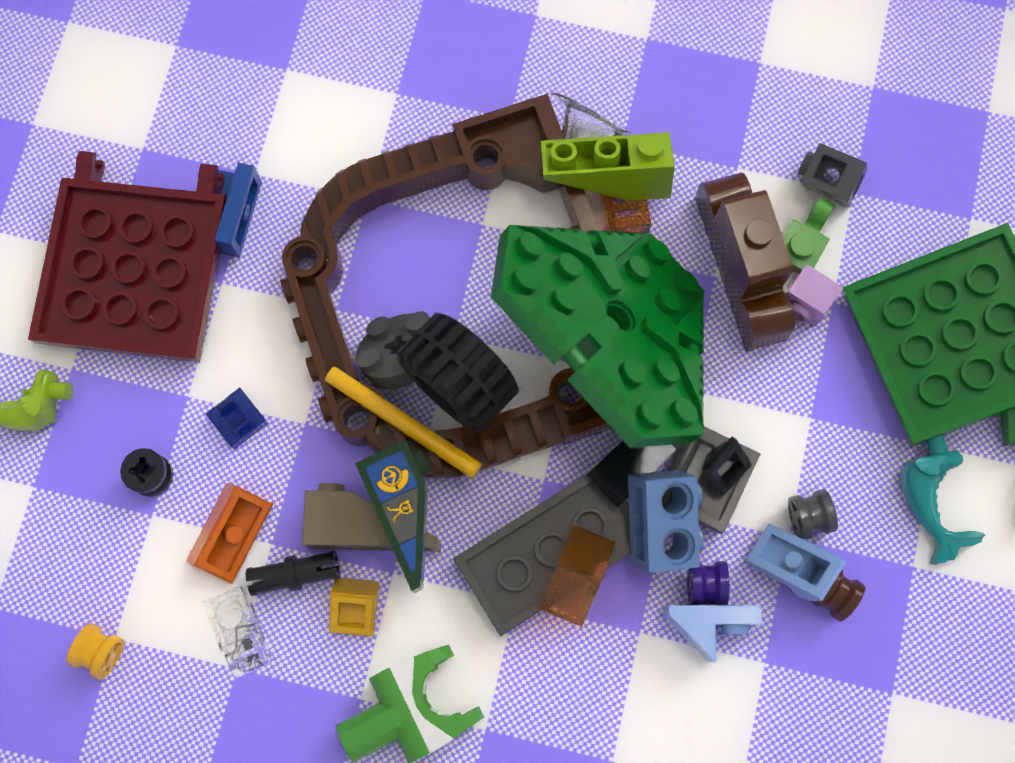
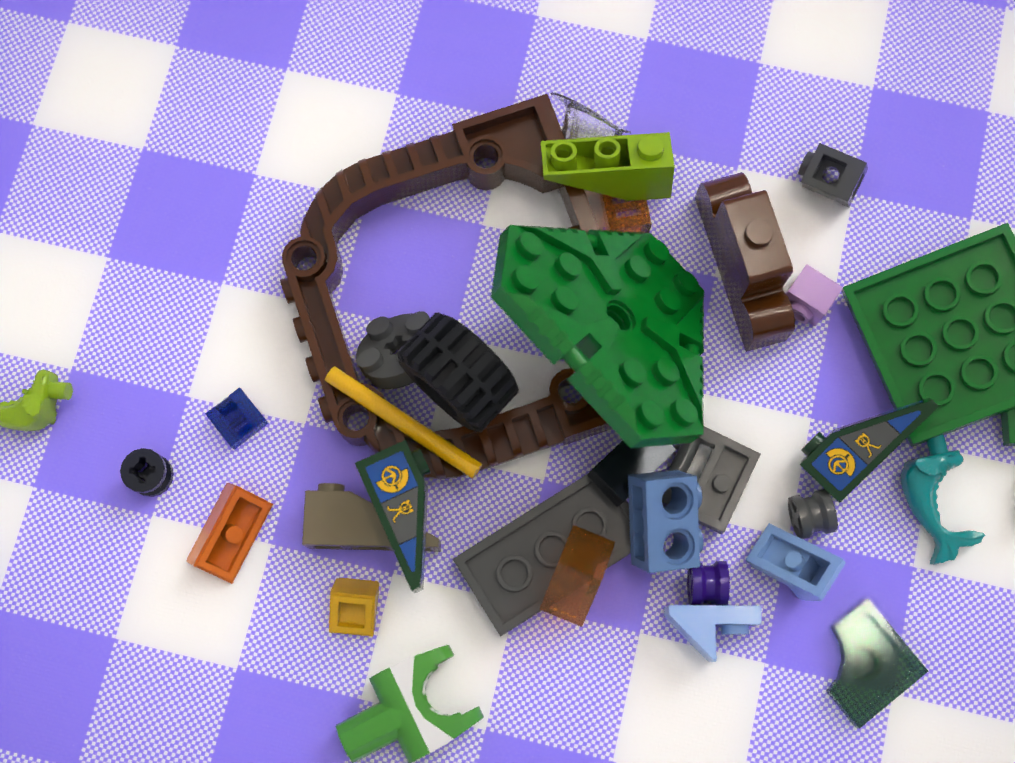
dark red plate [28,151,227,363] -> none
yellow wheel [66,623,125,680] -> none
clear leg [201,584,272,678] -> none
blue panel [215,162,262,258] -> none
black pin [245,550,341,596] -> none
black slope [702,436,752,496] -> none
bright green plate [783,197,835,274] -> none
reddish brown wheel [810,570,866,622] -> none
none -> slope [800,398,939,503]
none -> clear green tile [826,598,928,729]

